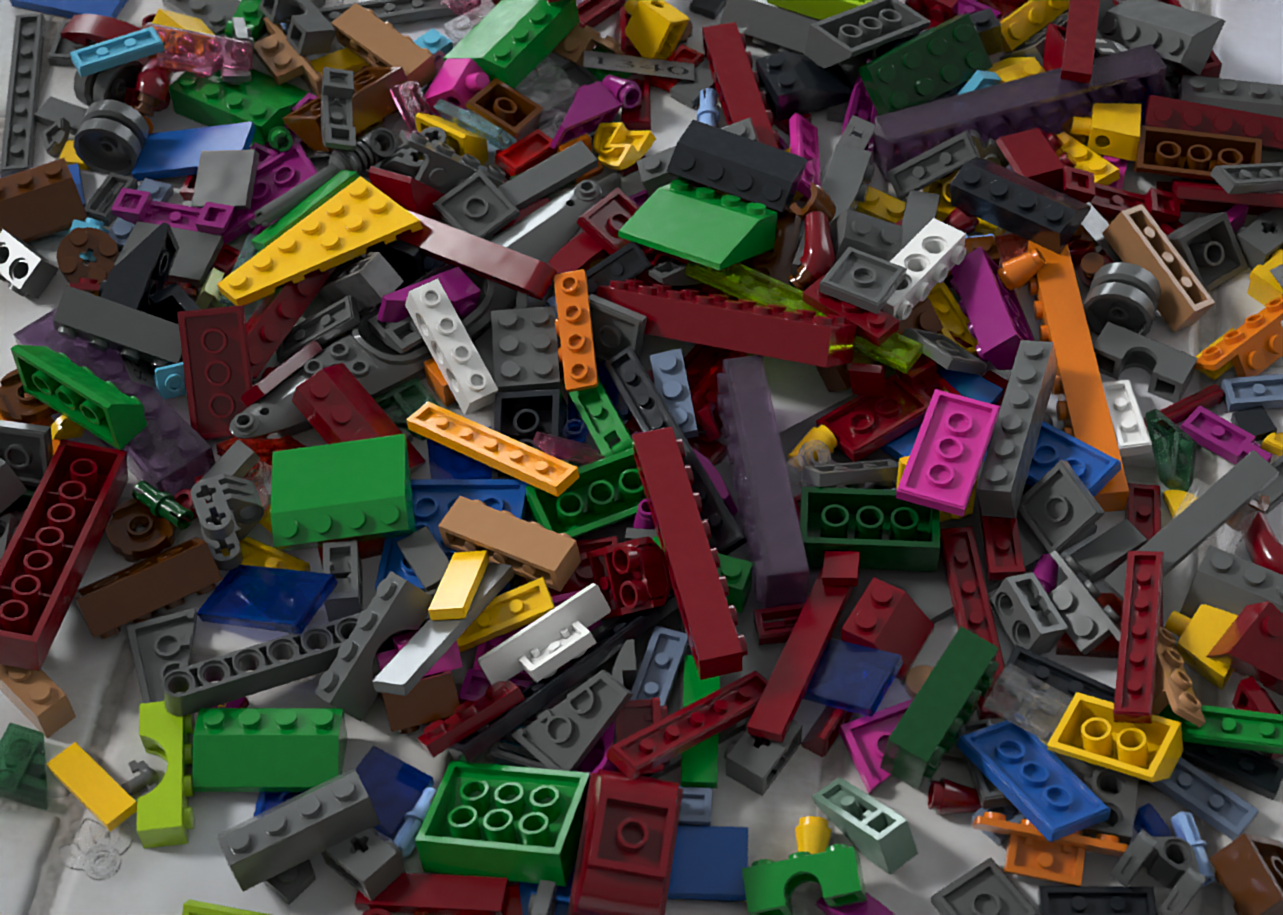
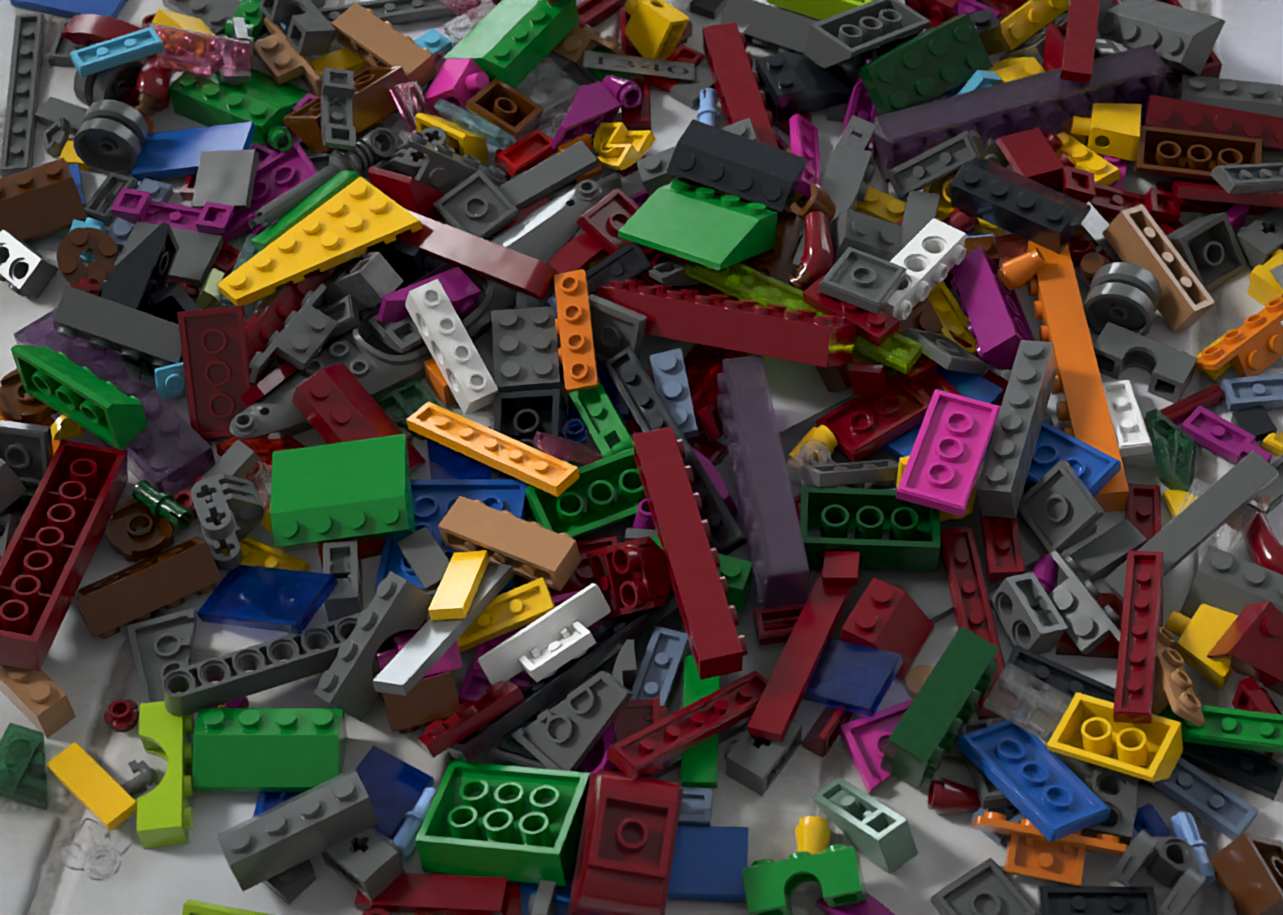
none -> dark red plate [104,699,139,732]
none -> dark grey bracket [249,284,338,385]

